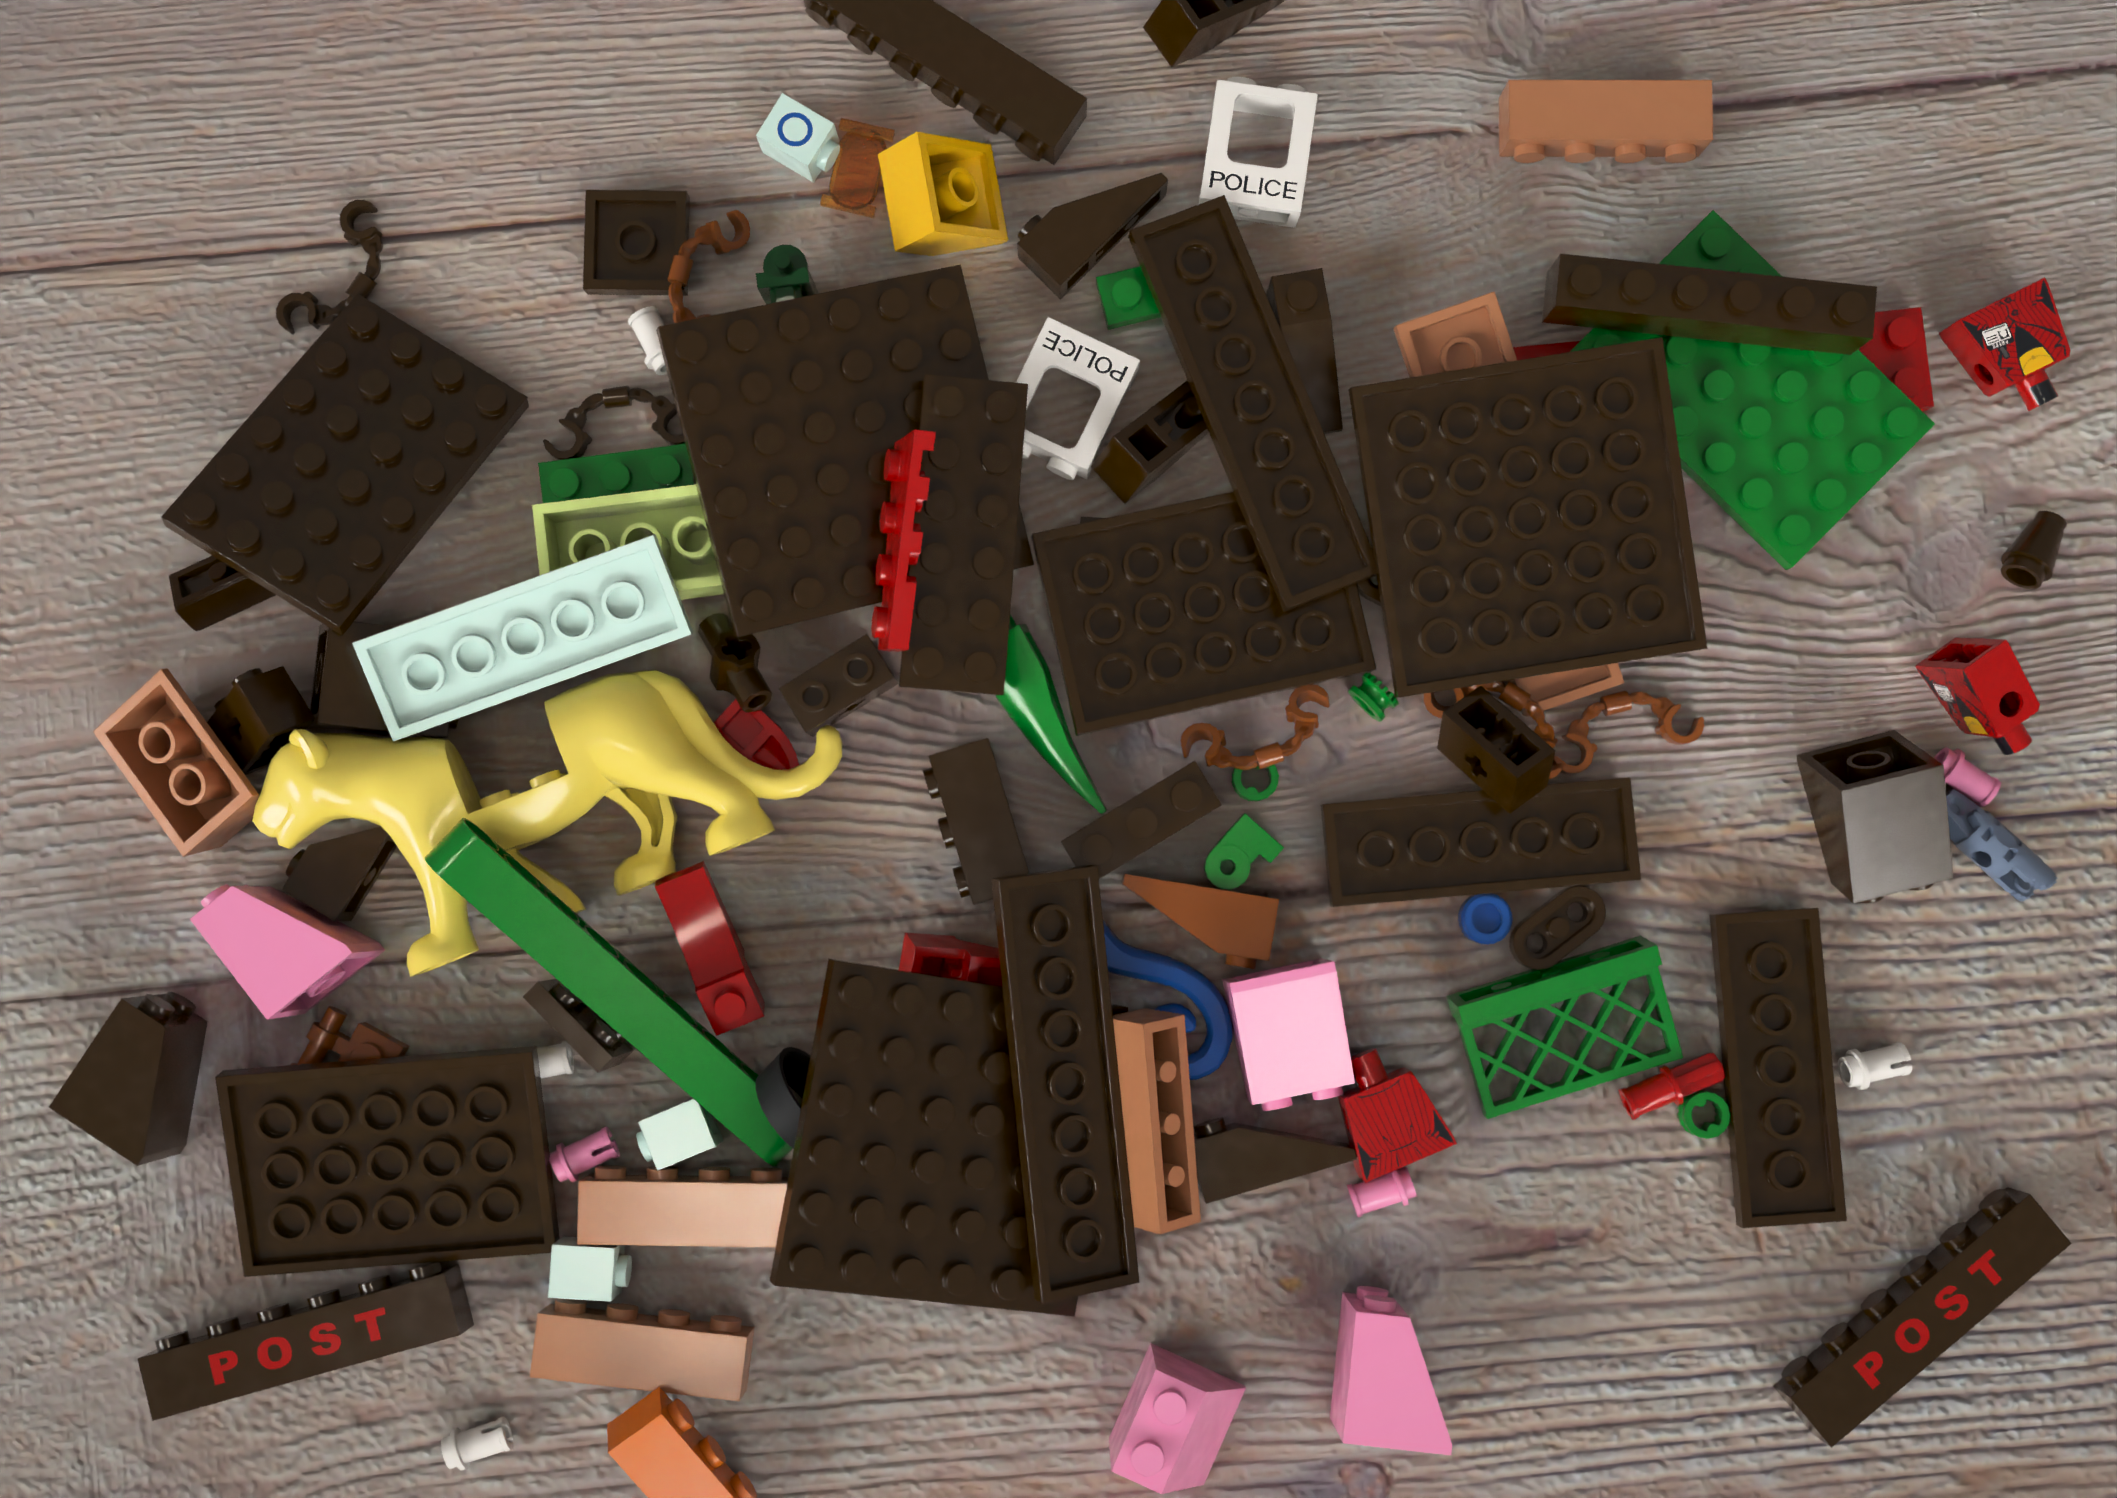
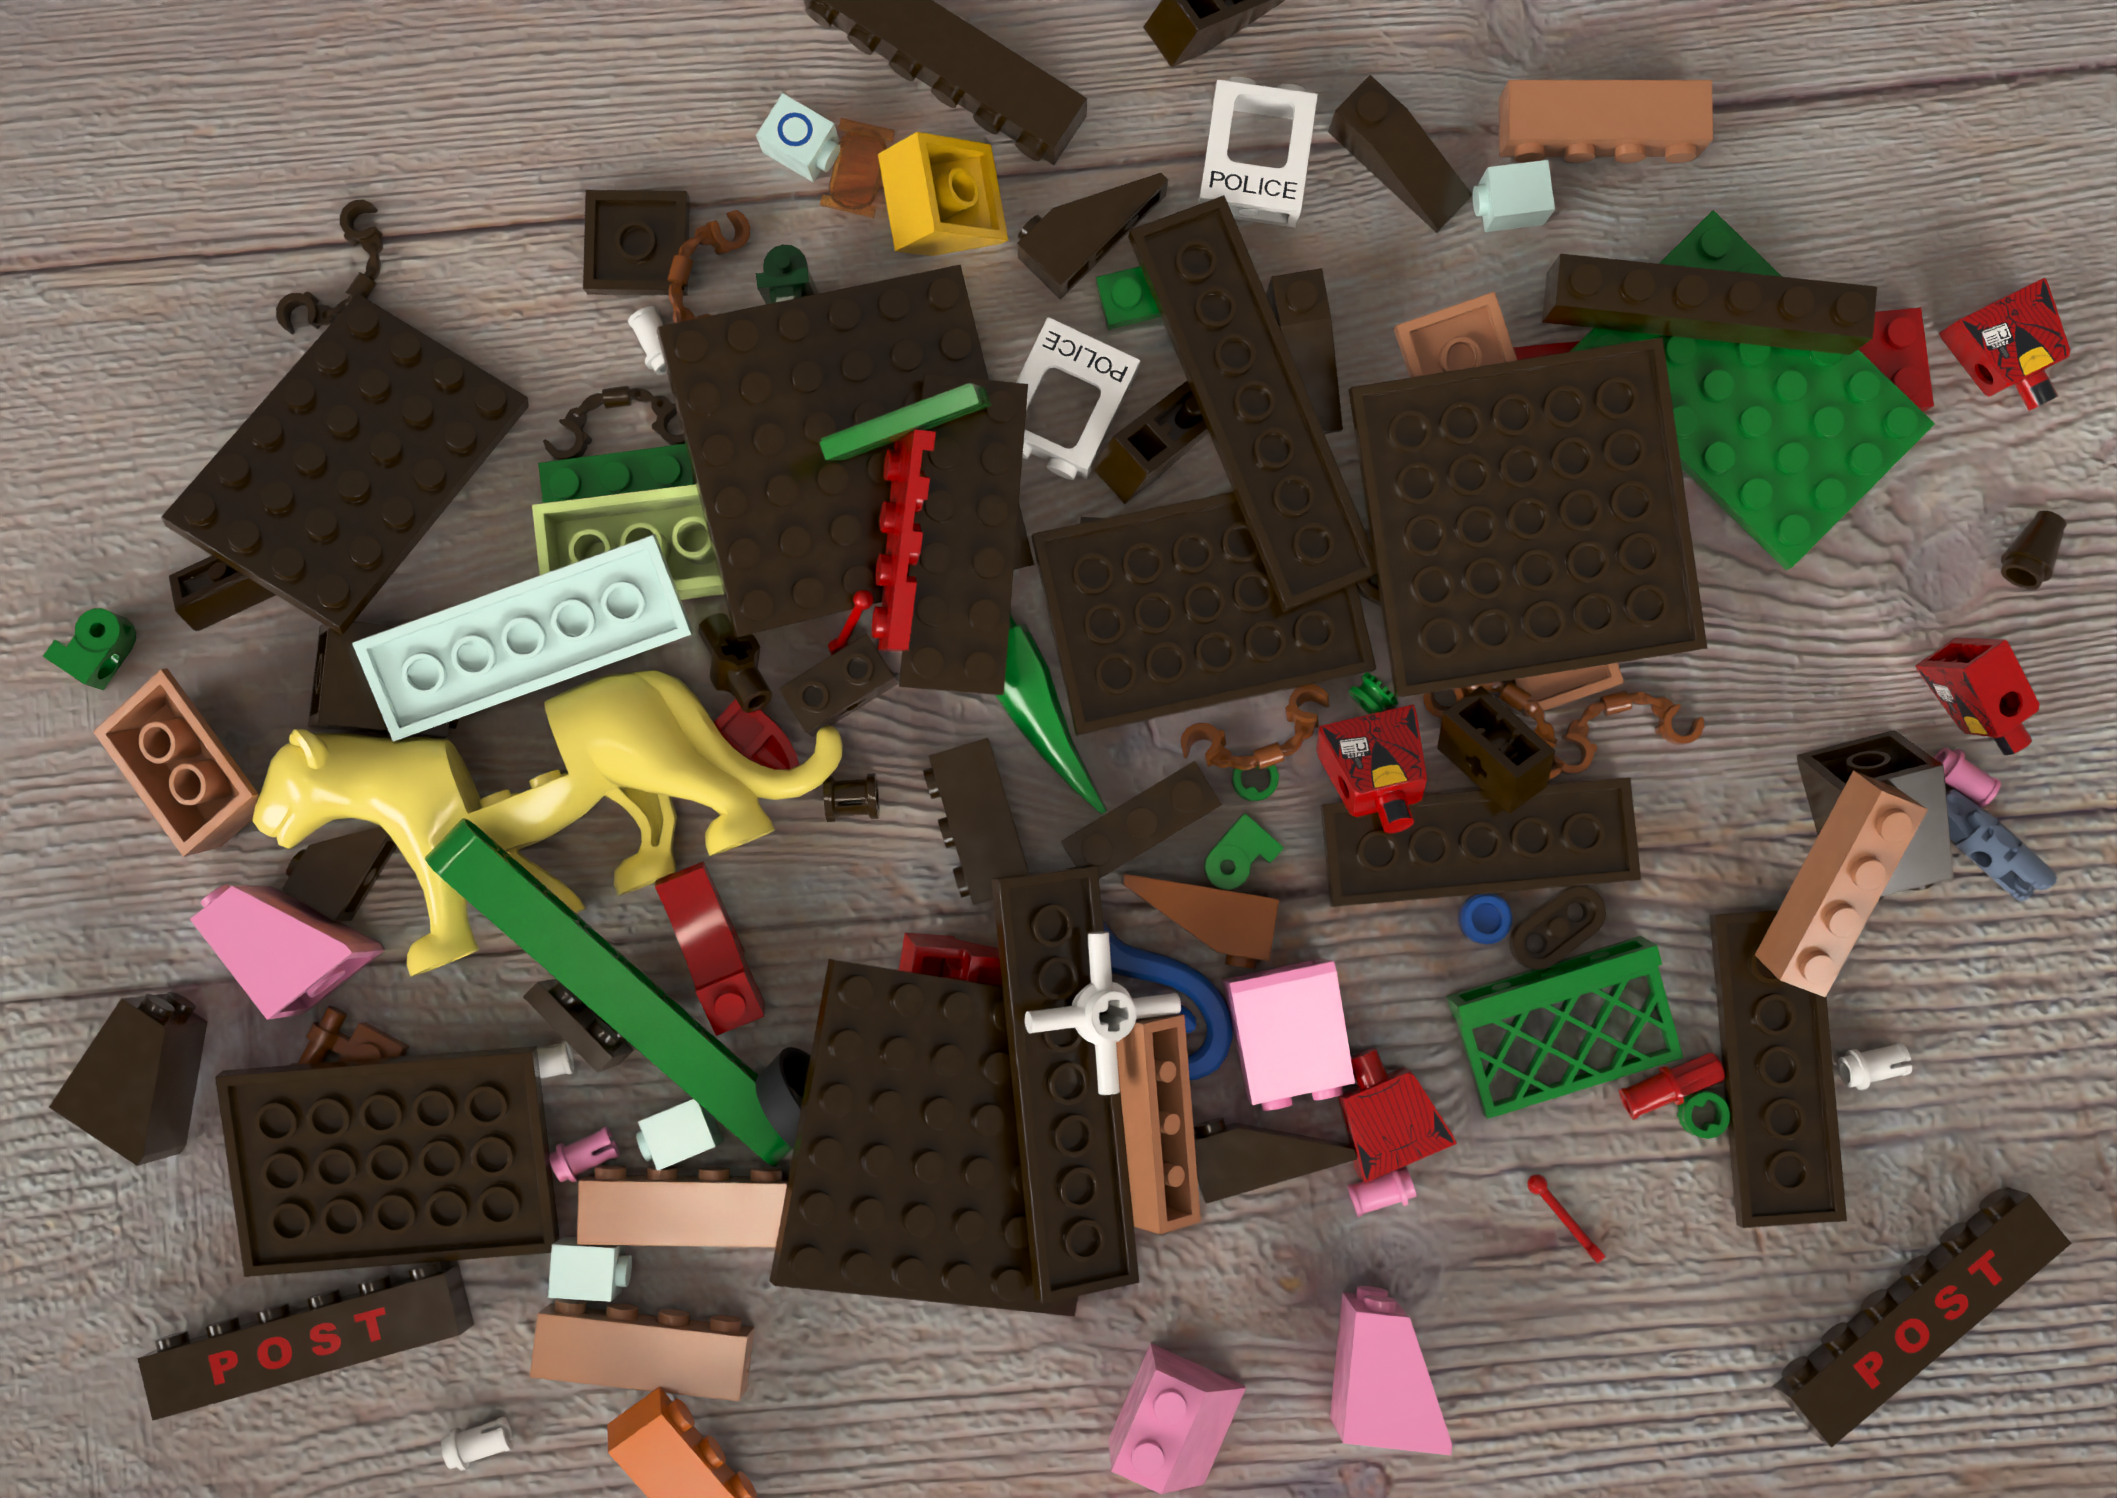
dark brown brick [207,666,315,775] -> none
none -> green leg [43,608,136,691]
none -> green tile [819,383,991,460]
none -> dark brown bush [823,773,880,822]
none -> red hinge [827,590,874,656]
none -> white bar [1025,931,1181,1095]
none -> red torso [1316,704,1427,833]
none -> dark brown slope [1328,75,1472,233]
none -> light aqua brick [1473,160,1555,232]
none -> red hinge [1527,1174,1606,1264]
none -> nougat brick [1755,770,1928,997]

